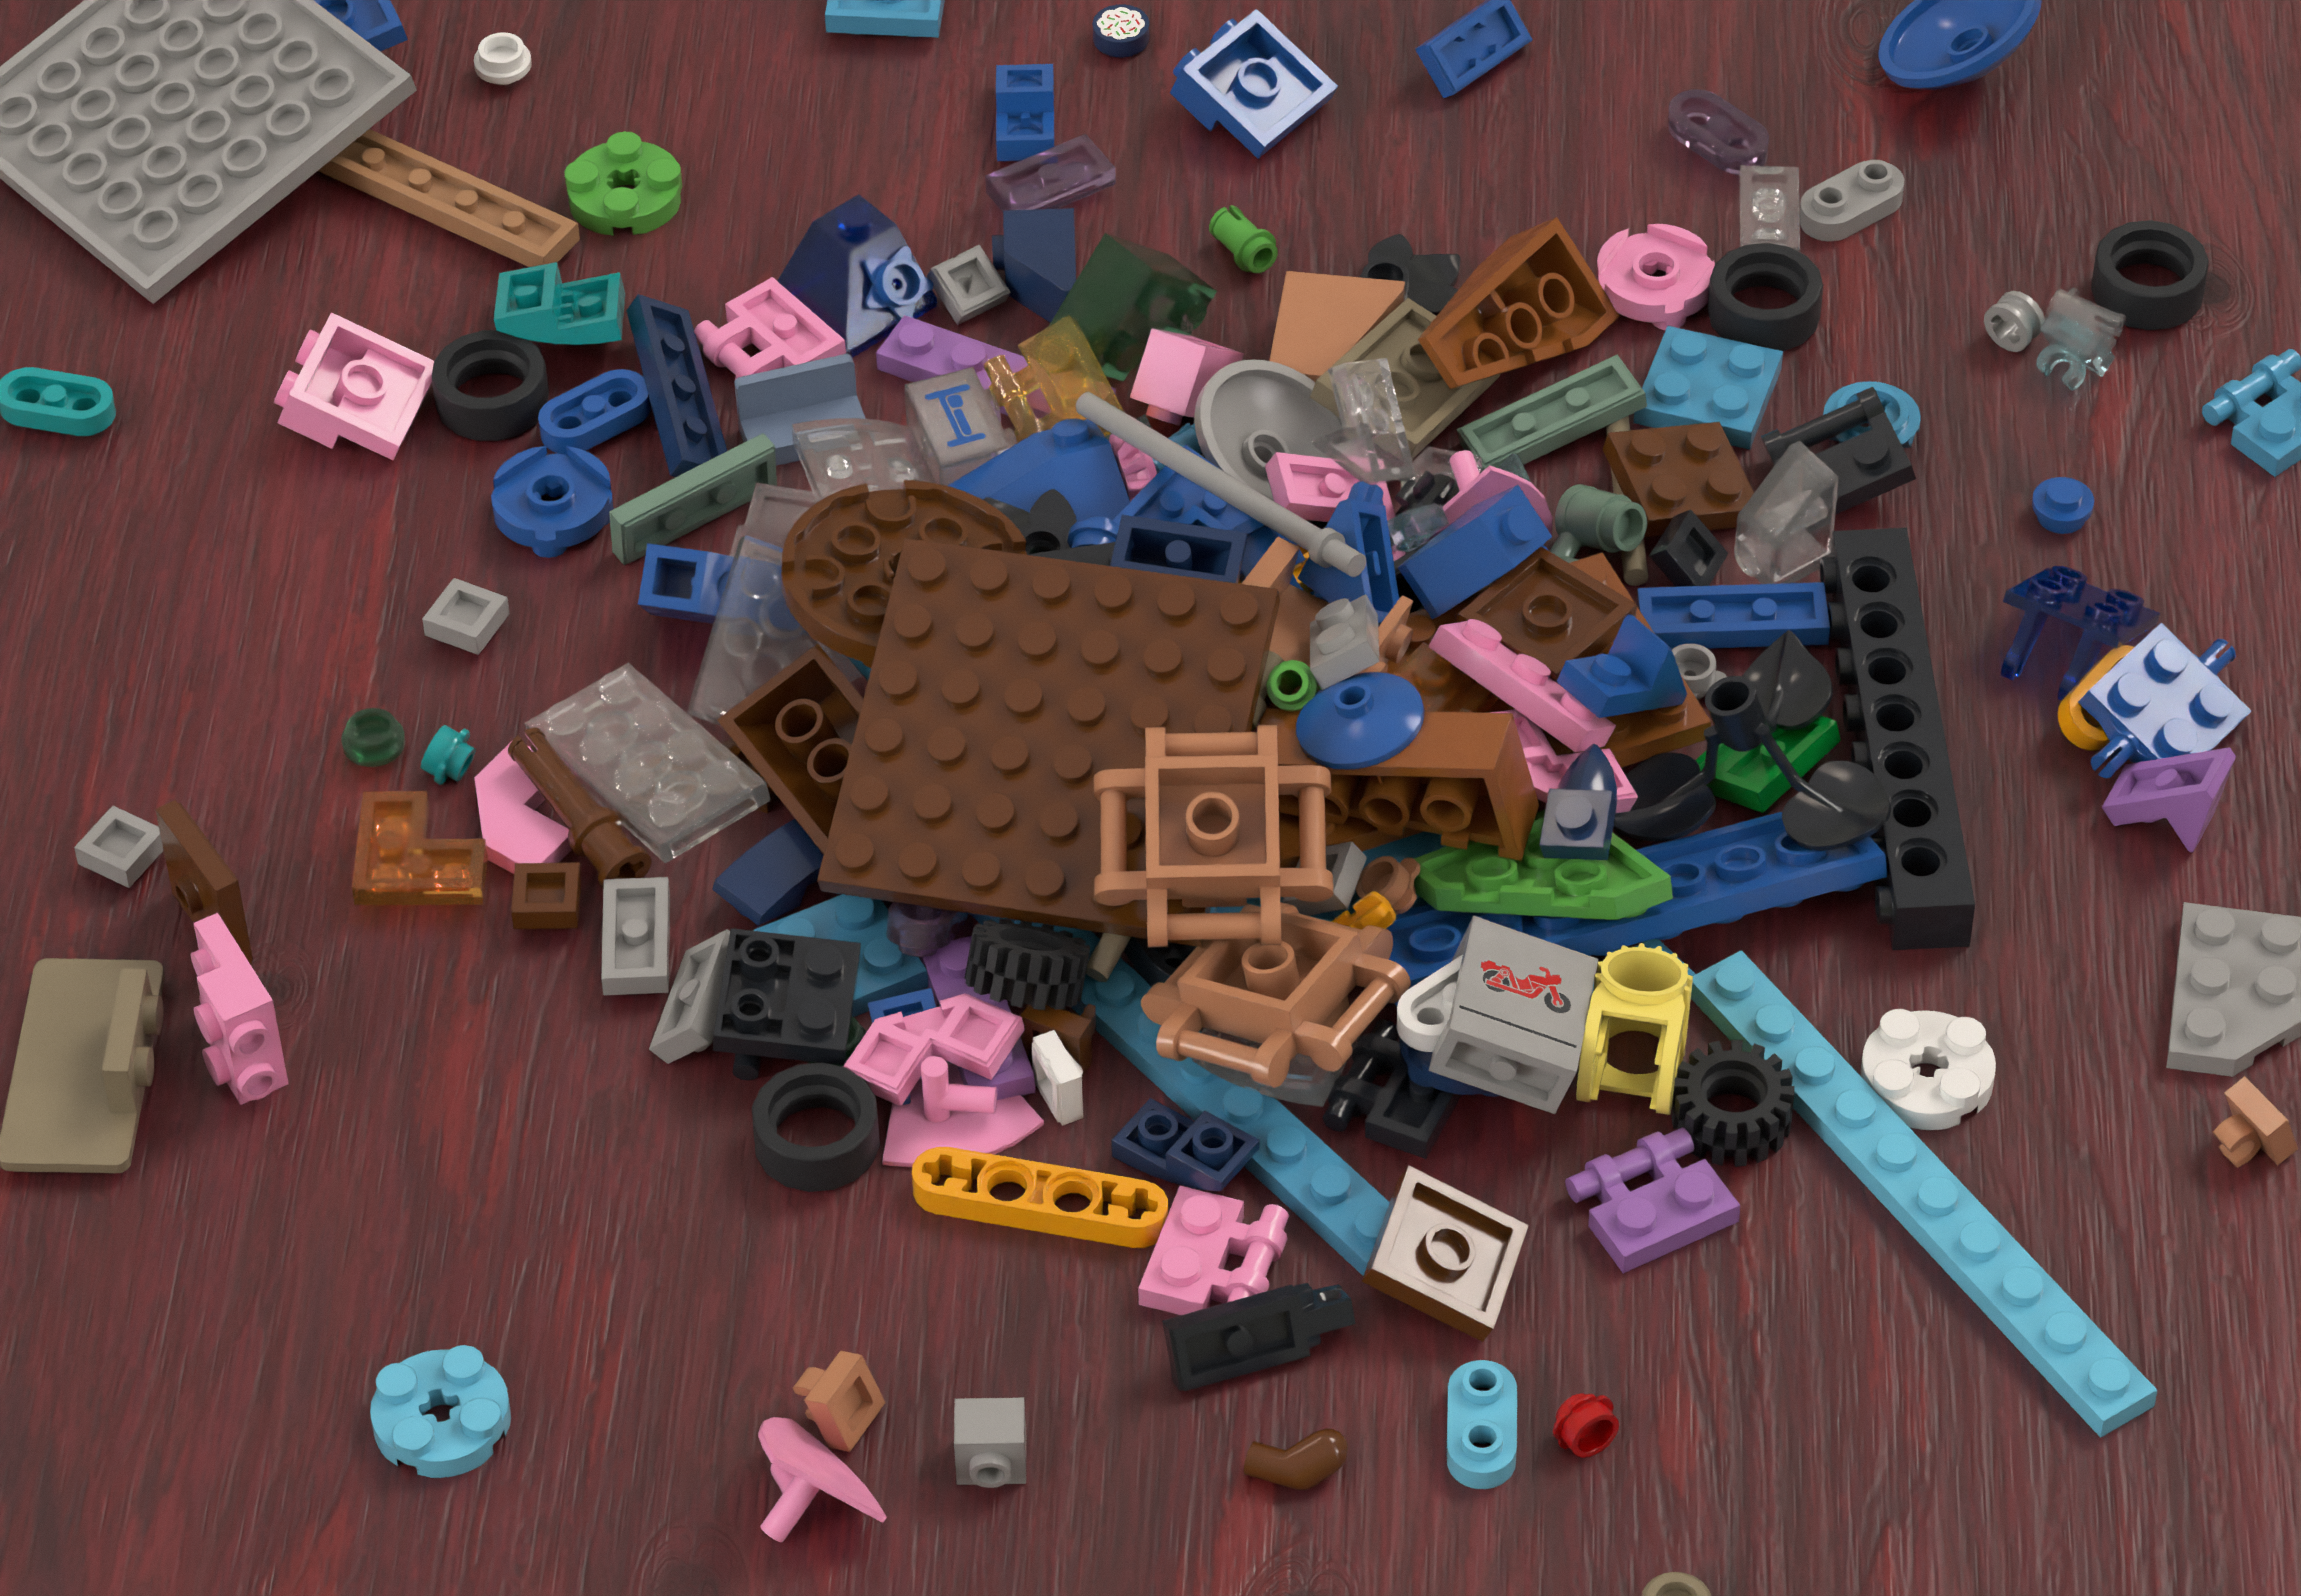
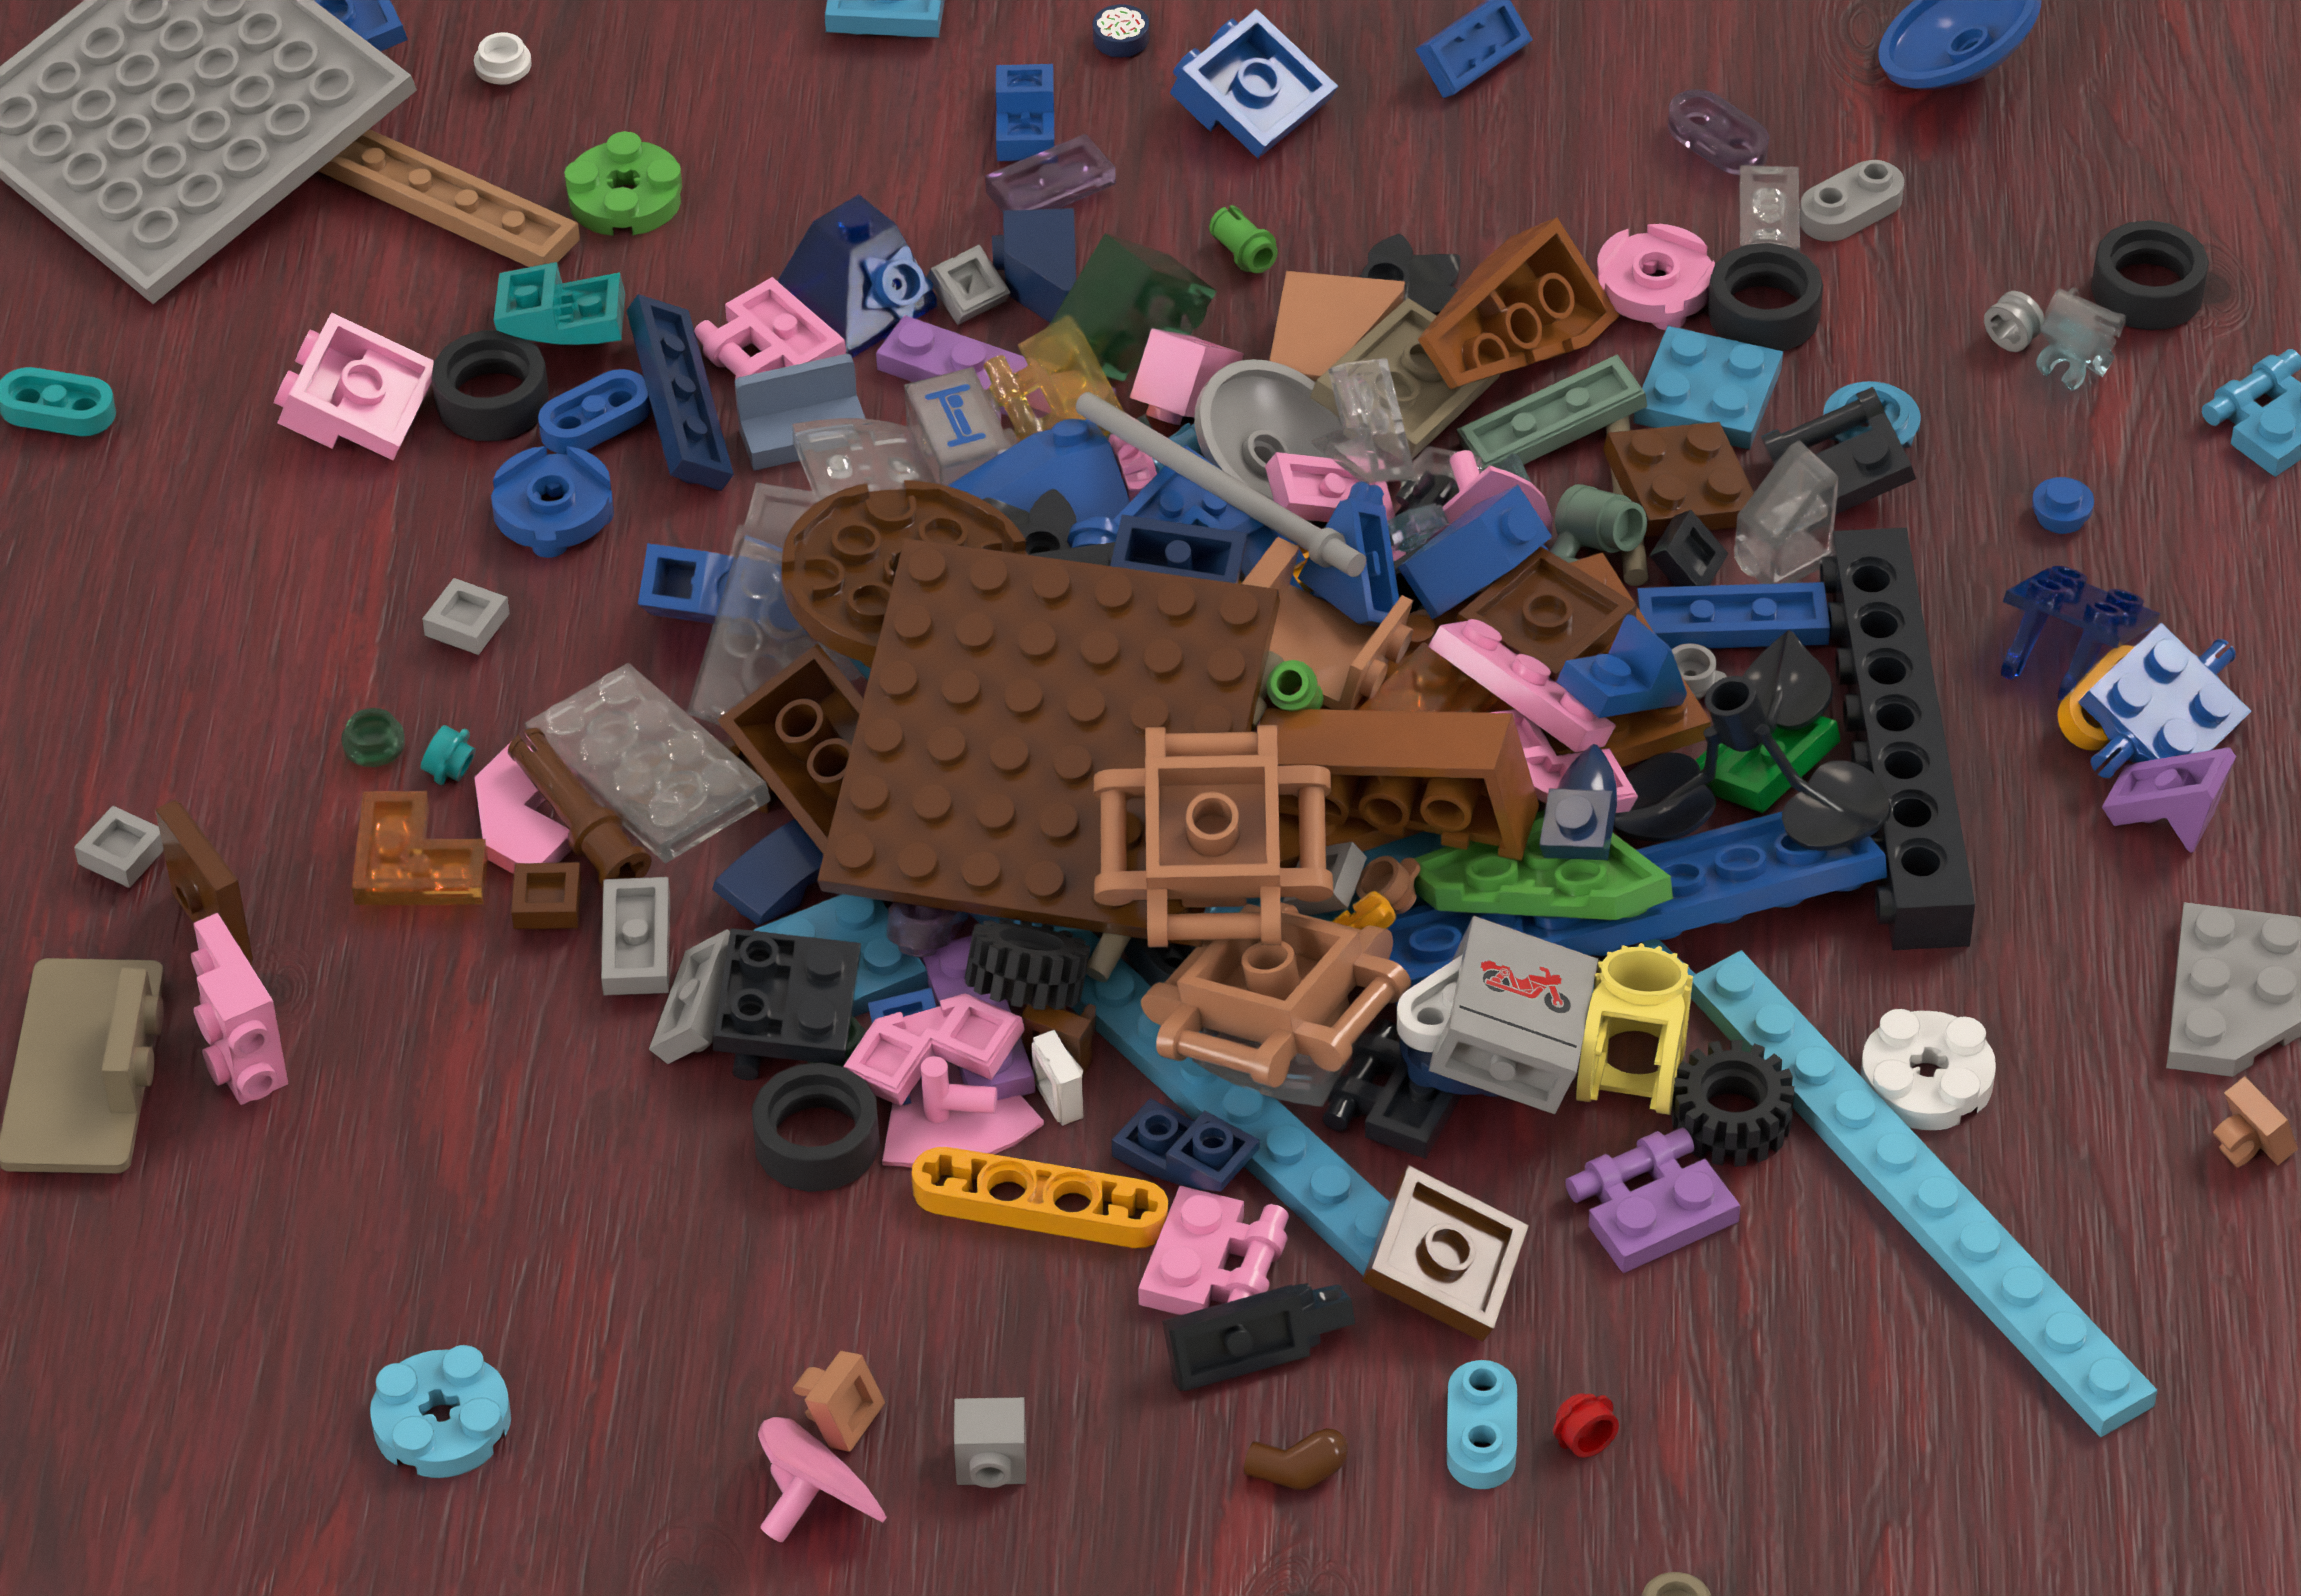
sand green tile [609,433,777,565] -> none
blue dish [1296,672,1425,770] -> none
light grey plate [1310,594,1380,690] -> none

